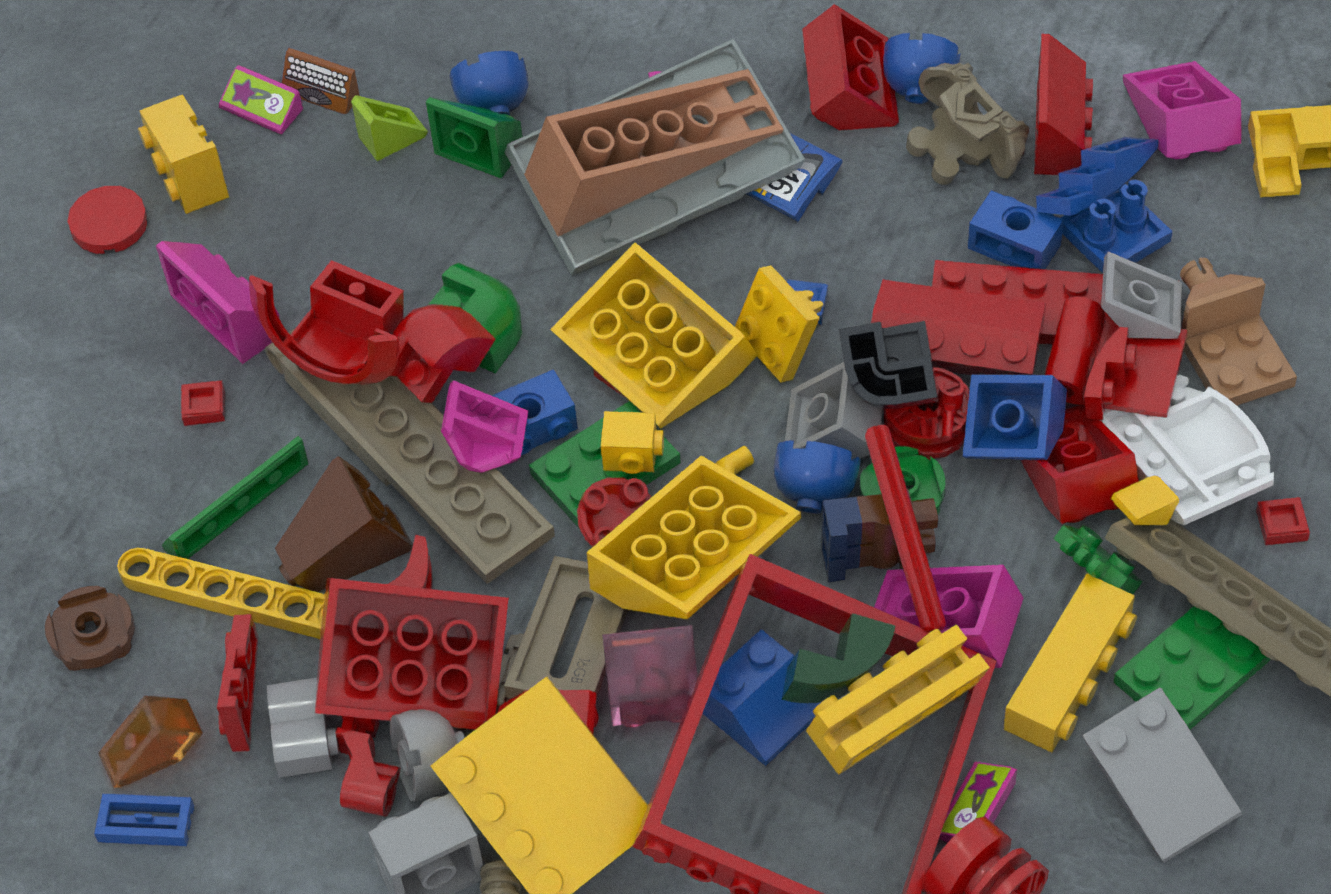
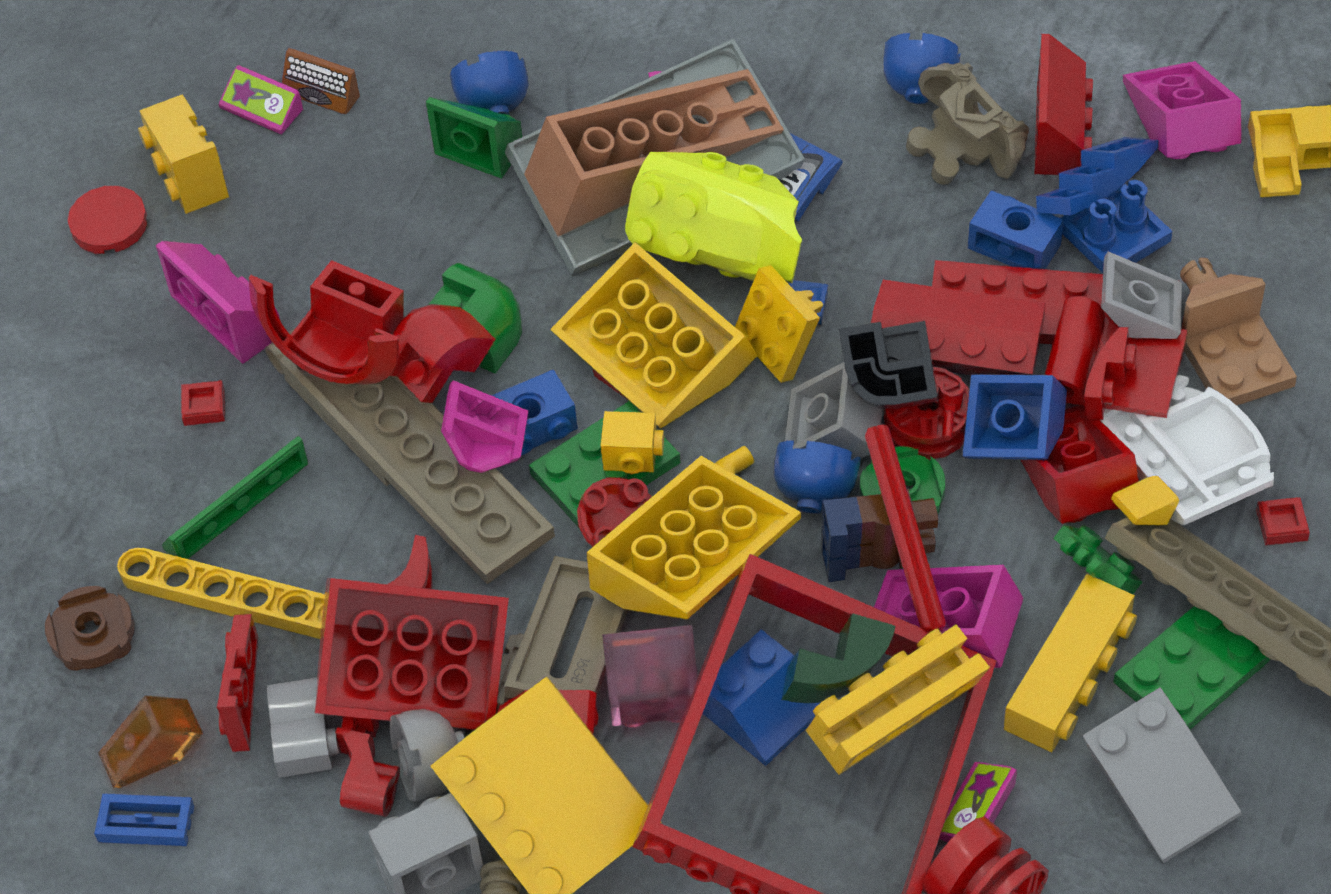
reddish brown slope [275,456,413,592] -> none
lime slope [351,95,428,161] -> none
red slope [802,4,899,131] -> none
none -> neon yellow slope [625,152,802,283]

